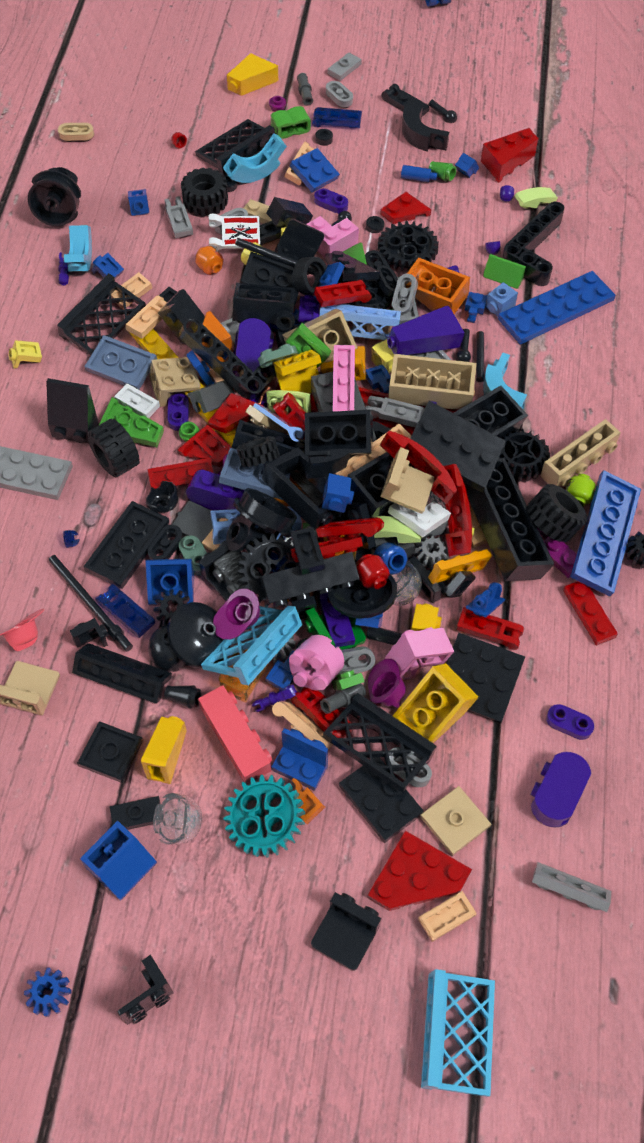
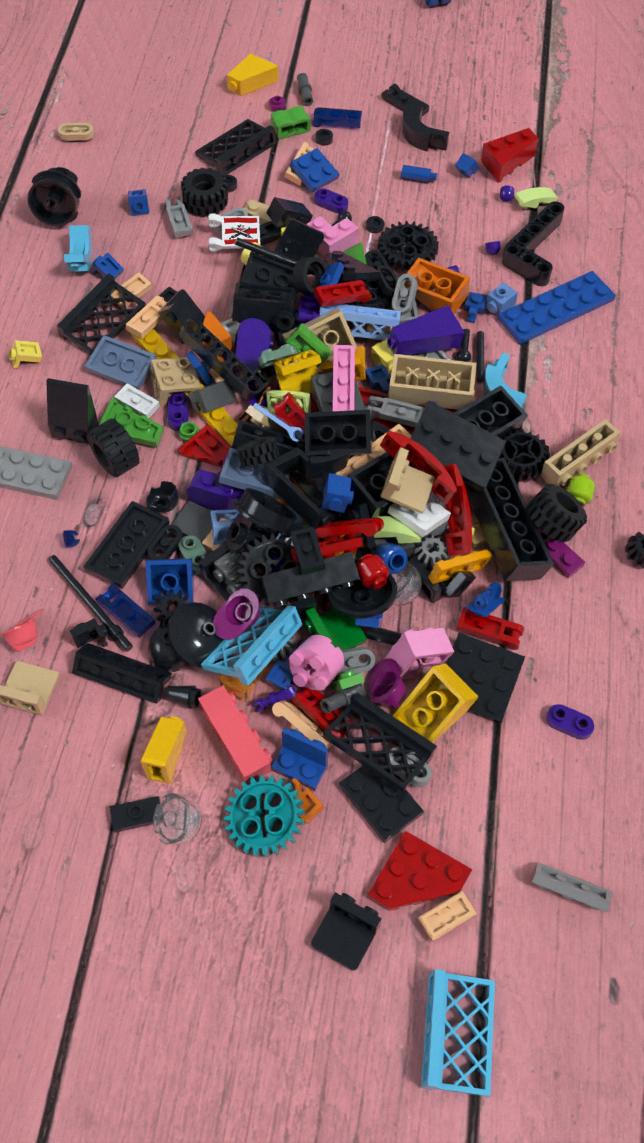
blue gear [24,968,72,1017] -> none
dark purple piece [58,252,69,286] -> none
black tile [77,721,143,783] -> none
blue slope [80,821,157,901] -> none
black bracket [117,955,174,1025] -> none
red plate [147,457,214,489] -> none
red hinge [171,132,187,148] -> none
orange head [195,246,224,275] -> none
red wing [208,393,264,434] -> none
medium azure arch [223,133,287,183] -> none
dark purple plate [317,590,355,648] -> none
light grey plate [326,81,353,108] -> none
light grey plate [327,53,362,81] -> none
red wing [380,192,431,224] -> none
yellow brick [411,603,442,631] -> none
tan plate [420,786,491,856] -> none
black bar [428,99,457,123] -> none
bright green cone [429,161,456,181] -> none
bright green slope [483,254,526,289] -> none
dark purple brick [530,752,591,828] -> none
red plate [563,581,618,646] -> none
plate [570,470,641,596] -> none

